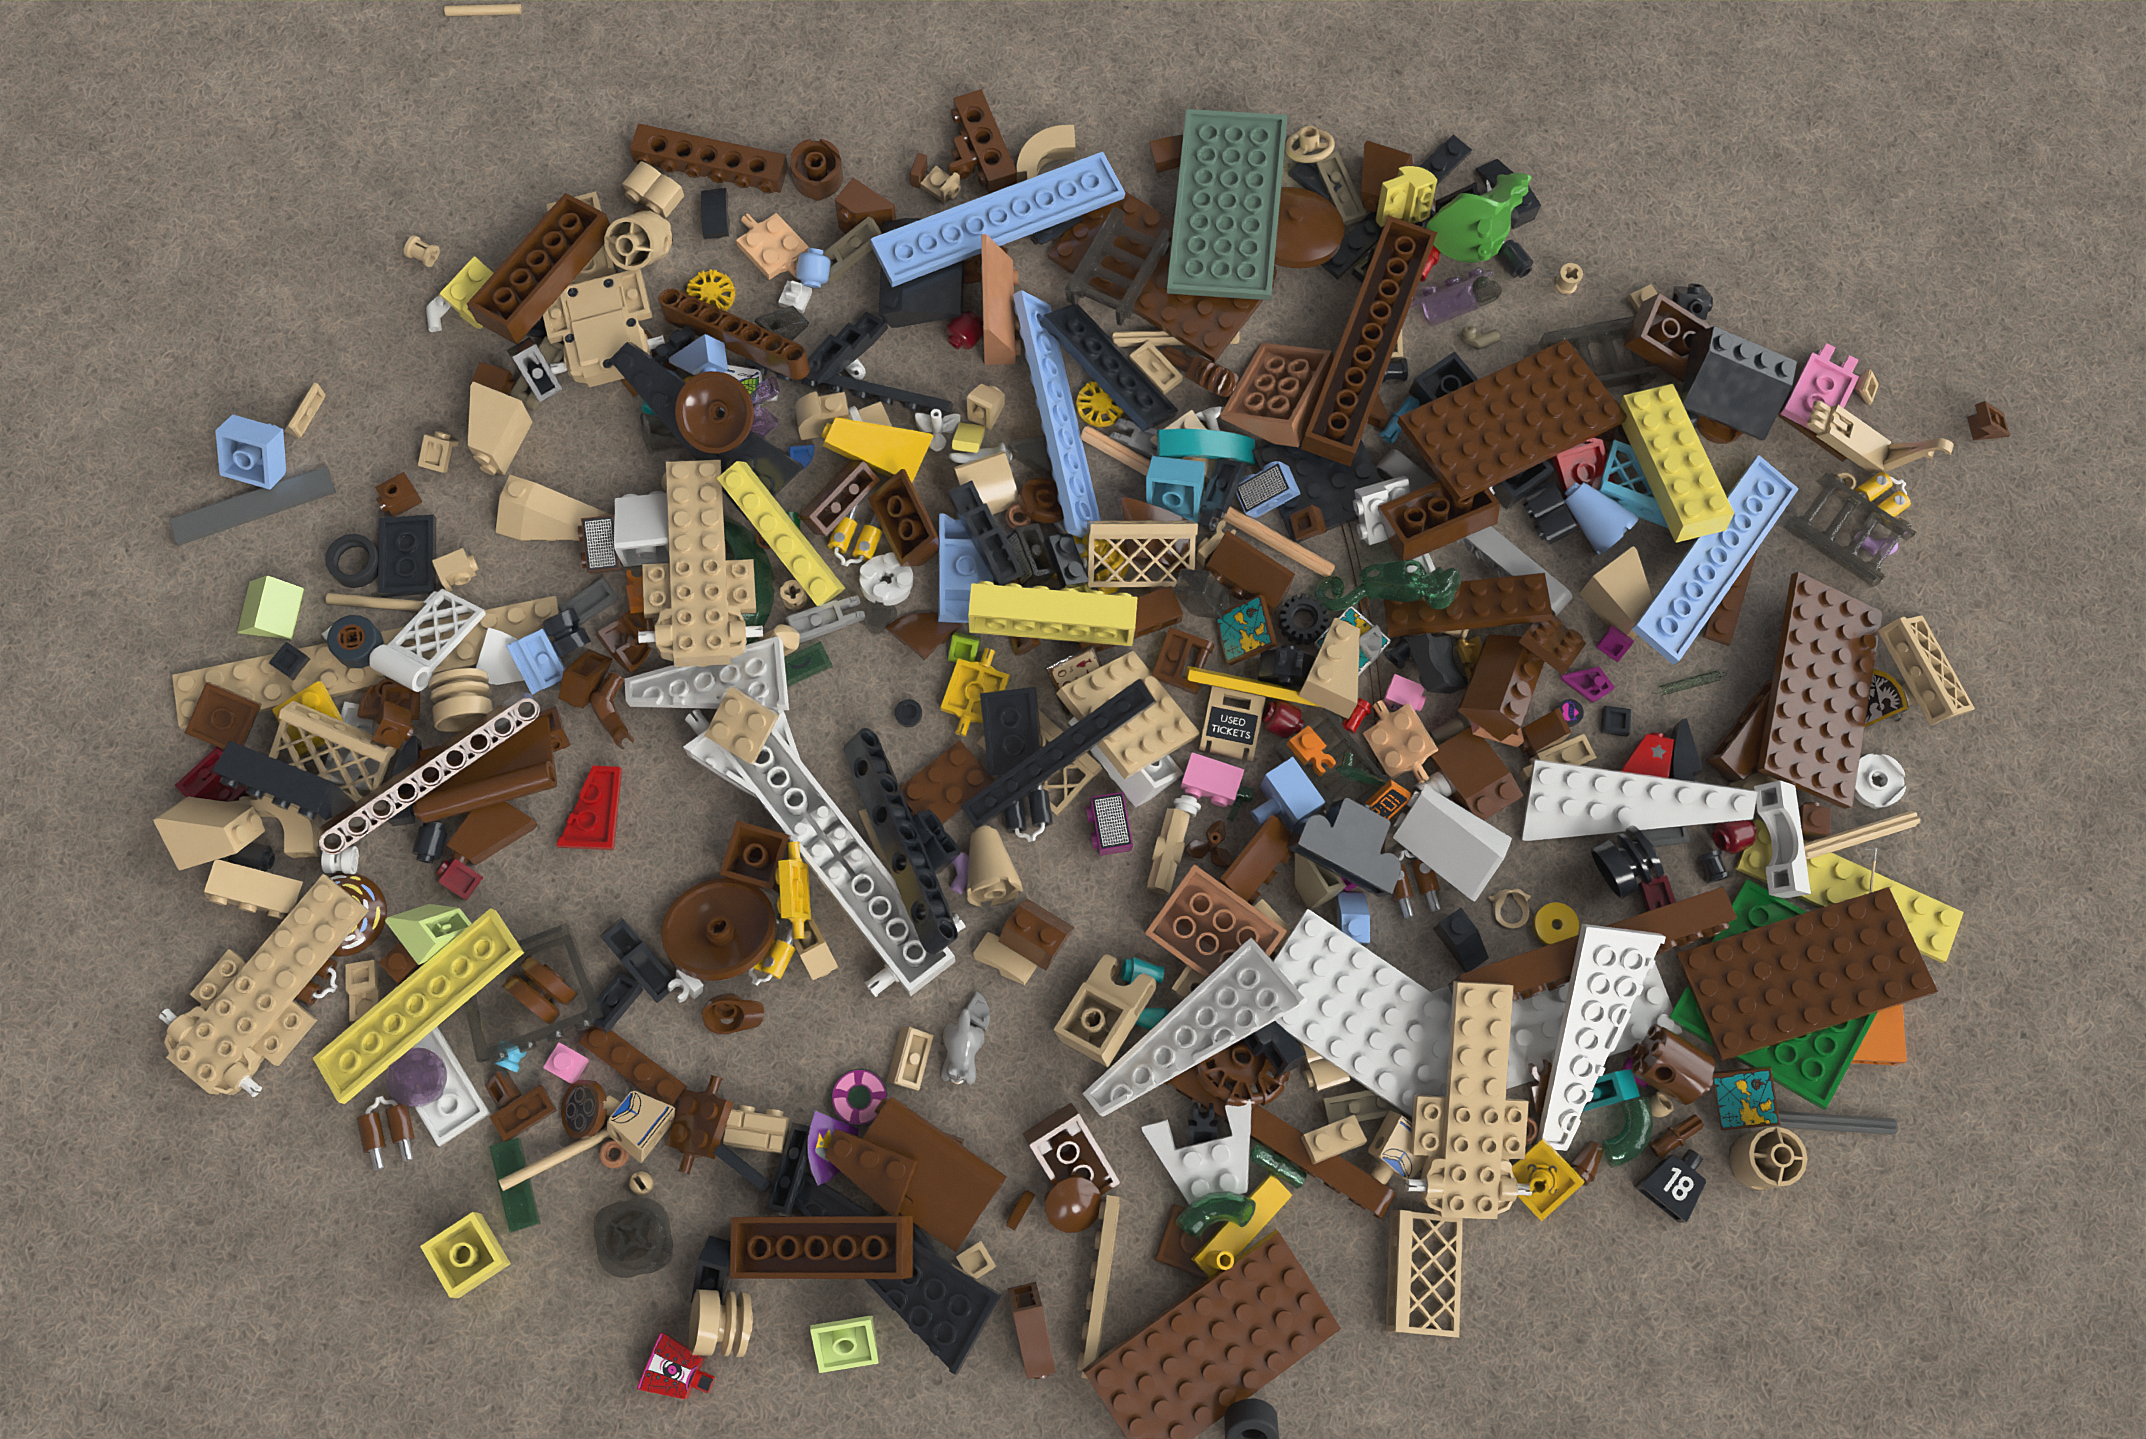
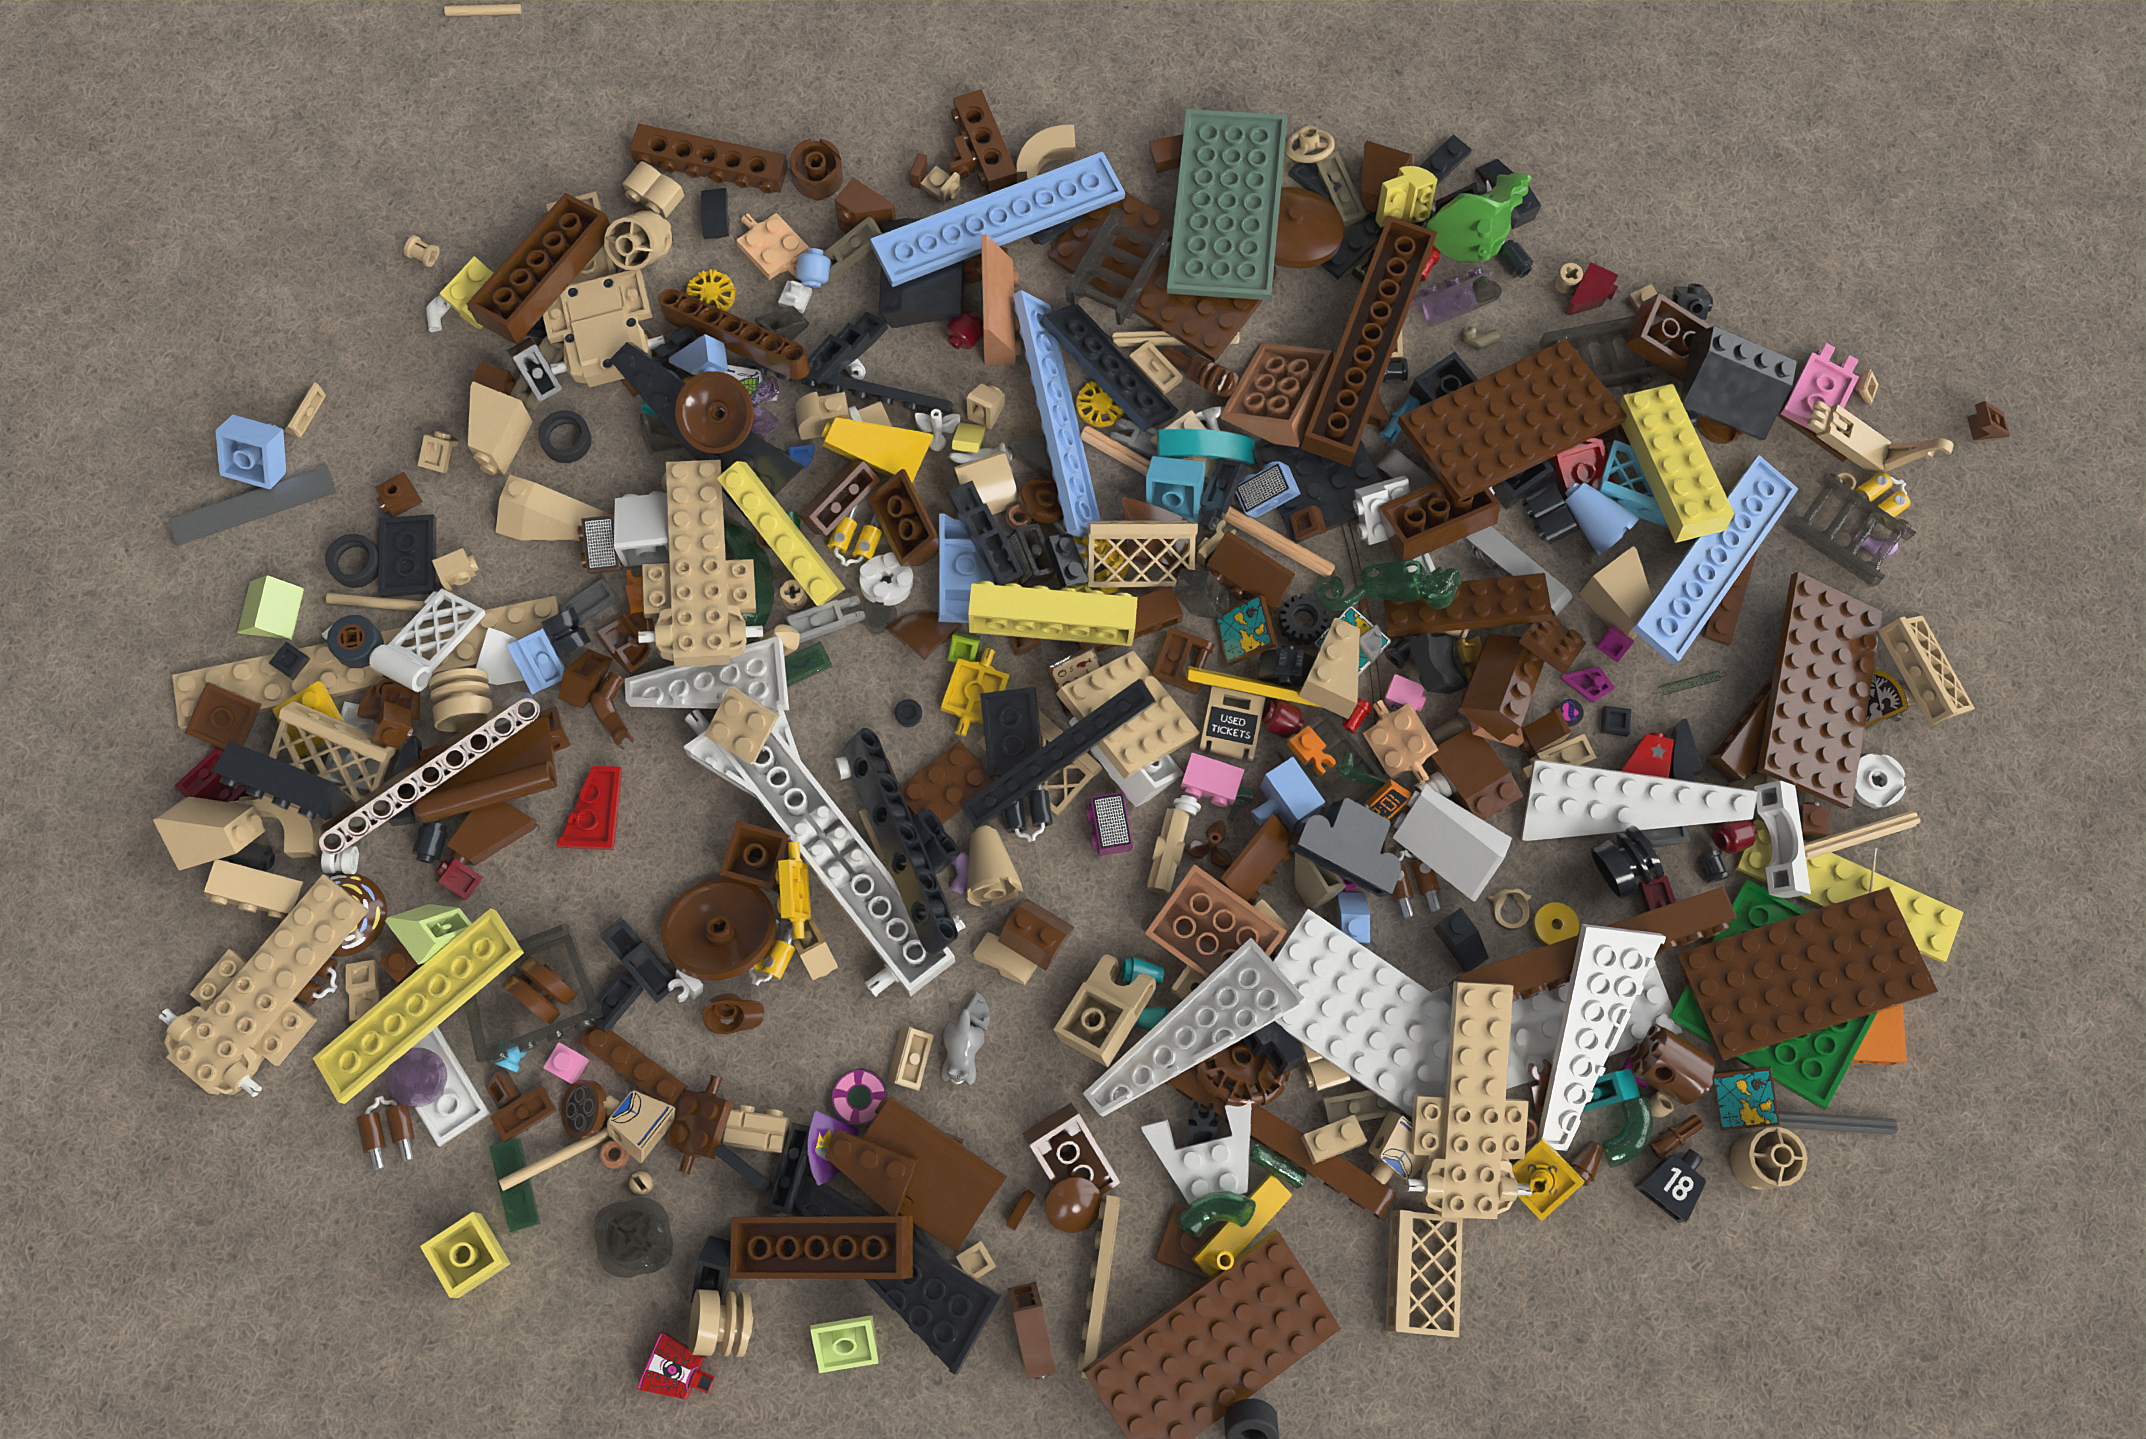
none -> black tyre [538,410,592,463]
none -> white hinge [835,757,852,780]
none -> dark red slope [1565,262,1618,316]

